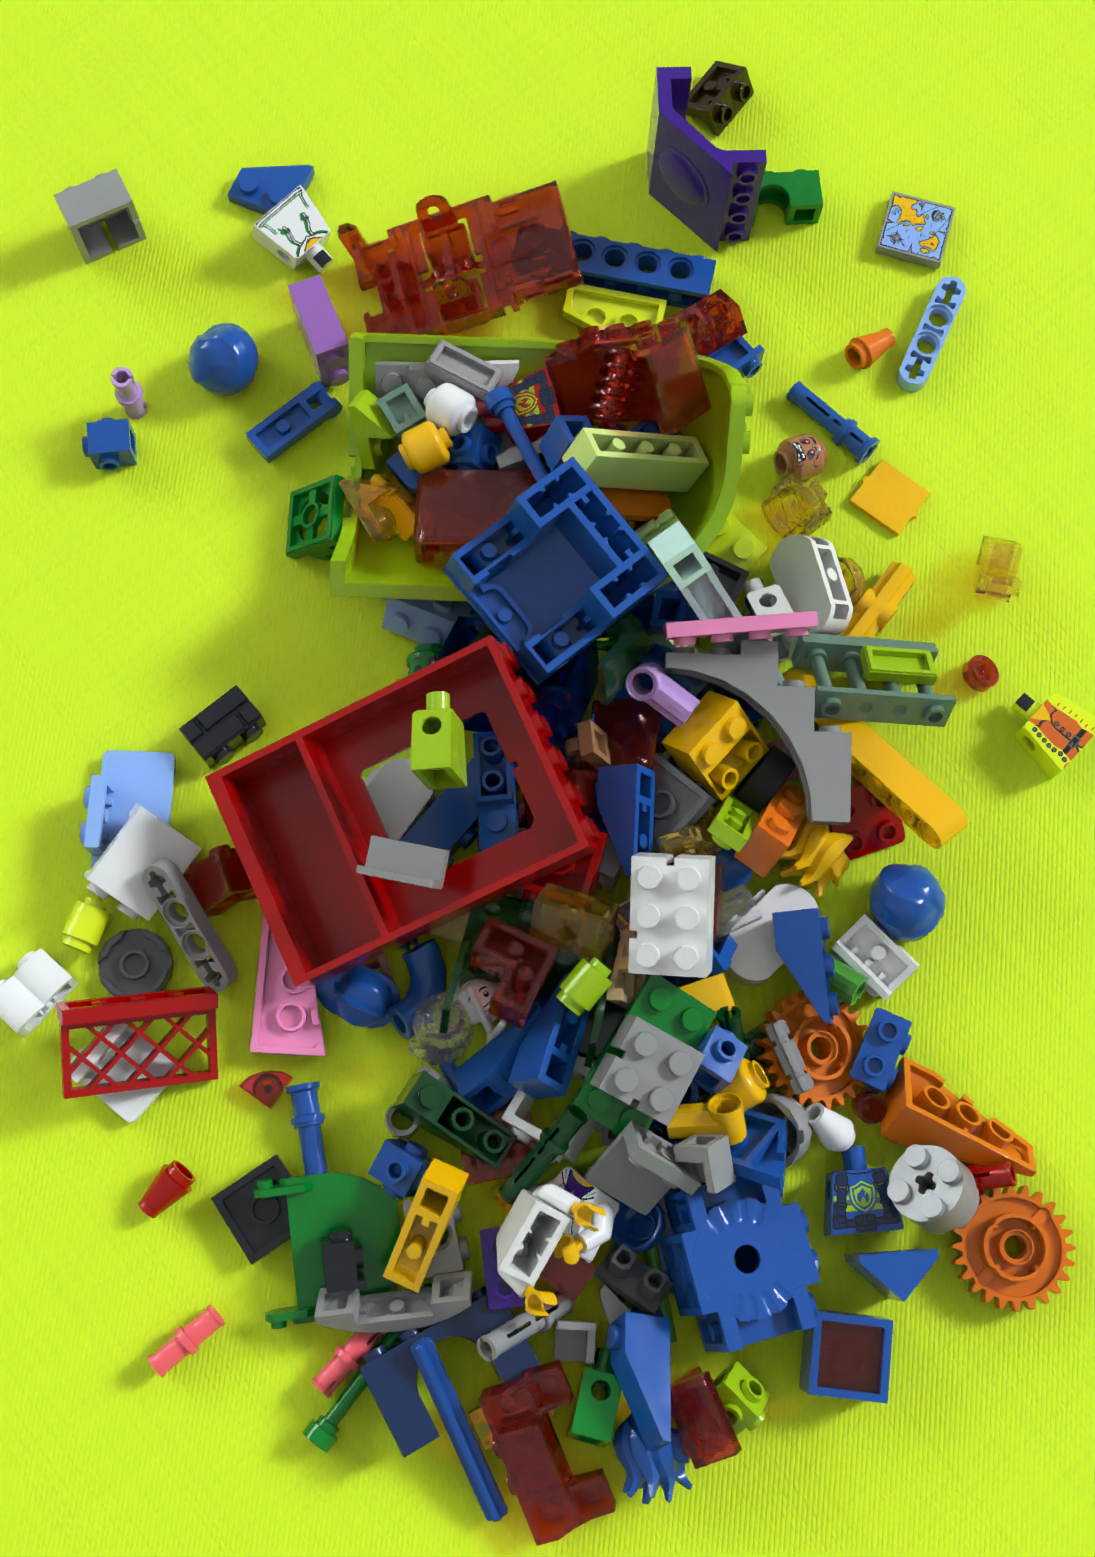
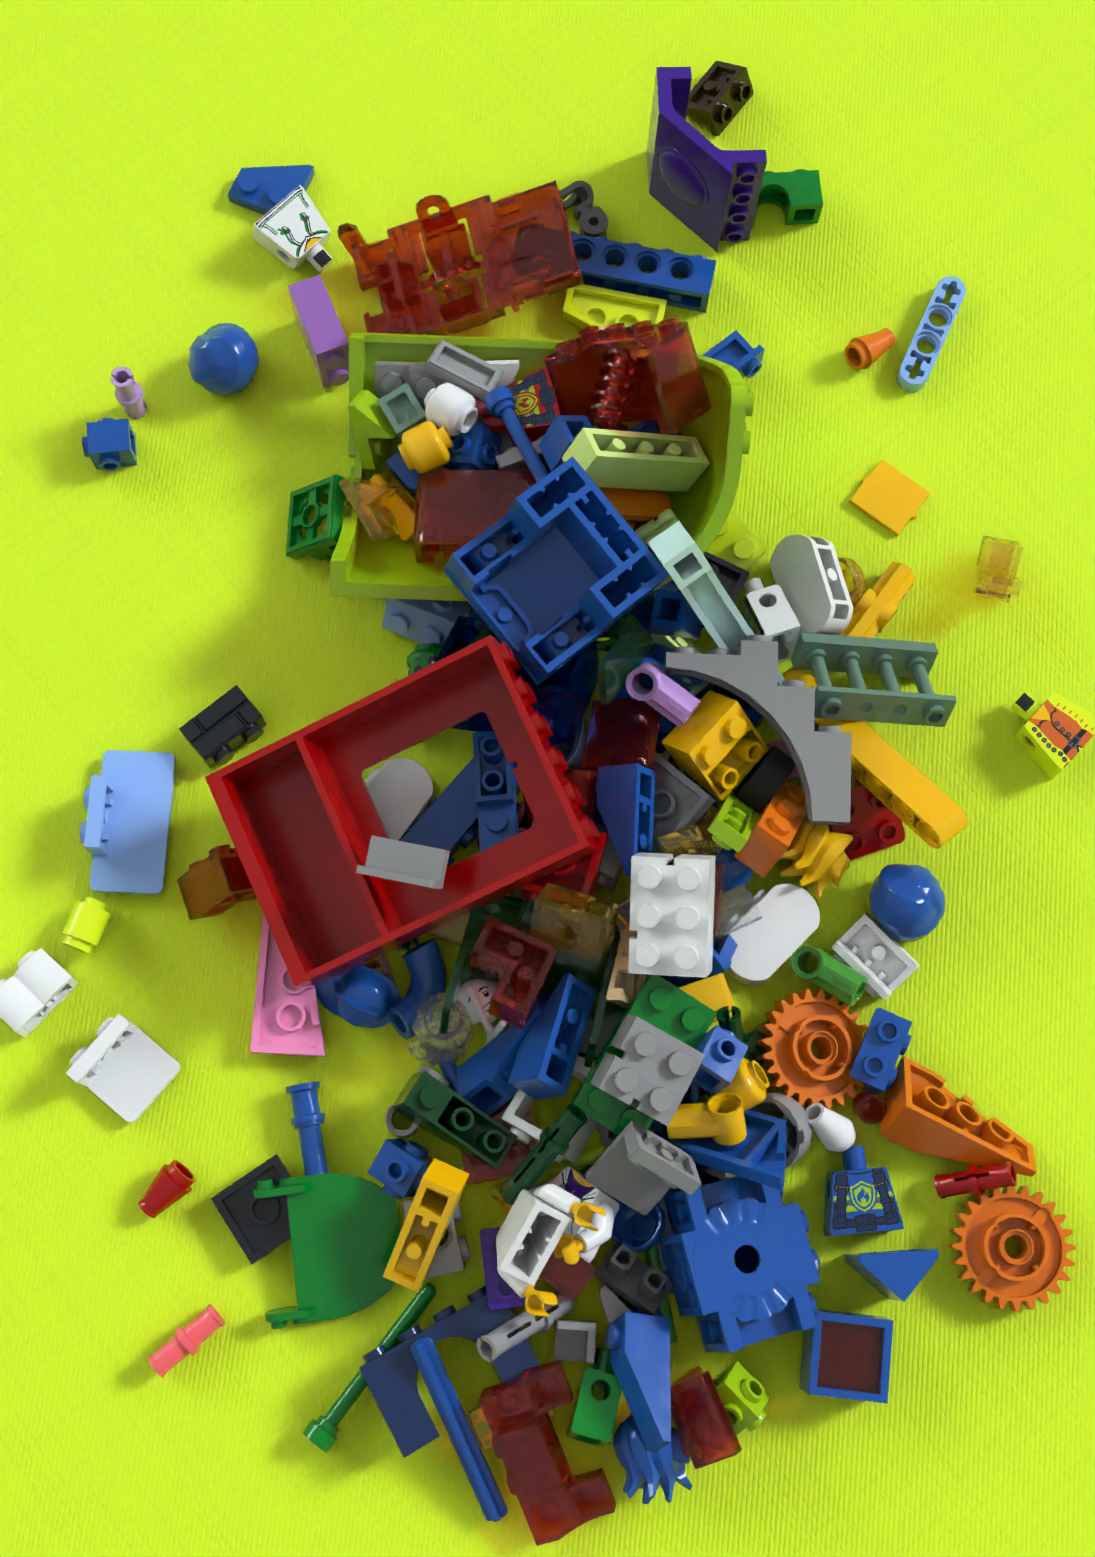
piece [54,169,147,264] -> none
red fence [56,986,218,1099] -> none
white panel [84,803,202,921] -> none
dark grey tile [98,928,174,996] -> none
light grey beam [142,859,238,992] -> none
clear red tile [239,1070,293,1109] -> none
blue plate [246,381,343,464] -> none
coral pin [311,1332,383,1398] -> none
light grey slope [314,1270,473,1333] -> none
black brick [321,1228,366,1293] -> none
lime torso [411,691,467,790] -> none
lime brick [556,957,613,1016] -> none
medium nougat tile [565,719,611,770] -> none
clear red brick [663,289,747,356] -> none
bright pink wing [663,611,818,646] -> none
light grey panel [673,1134,736,1194] -> none
clear yellow hair [761,472,833,539] -> none
light grey axle [765,1019,814,1095] -> none
blue slope [772,908,840,1025] -> none
nougat head [774,434,827,483] -> none
blue pin [786,381,880,465] -> none
lime tile [859,645,938,685] -> none
tile [875,191,955,269] -> none
light grey brick [887,1144,980,1235] -> none
clear red tile [962,655,999,692] -> none
none -> dark grey leg [556,181,608,237]

